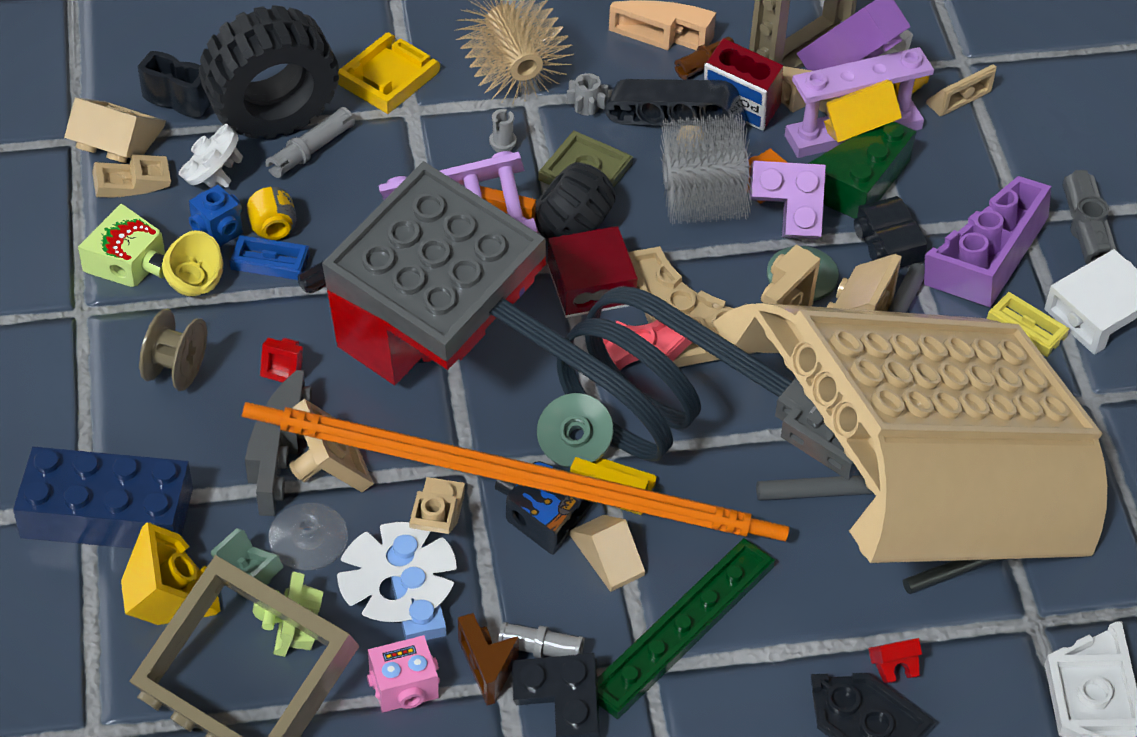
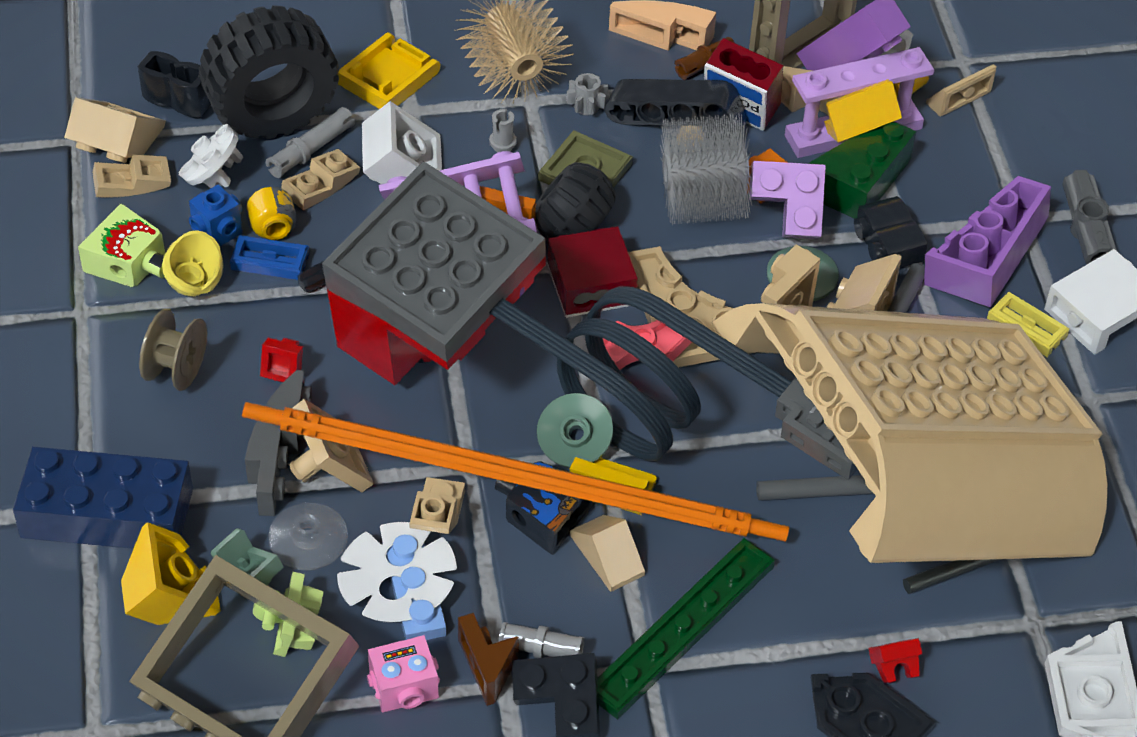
none -> tan slope [281,149,360,210]
none -> white slope [362,101,442,184]

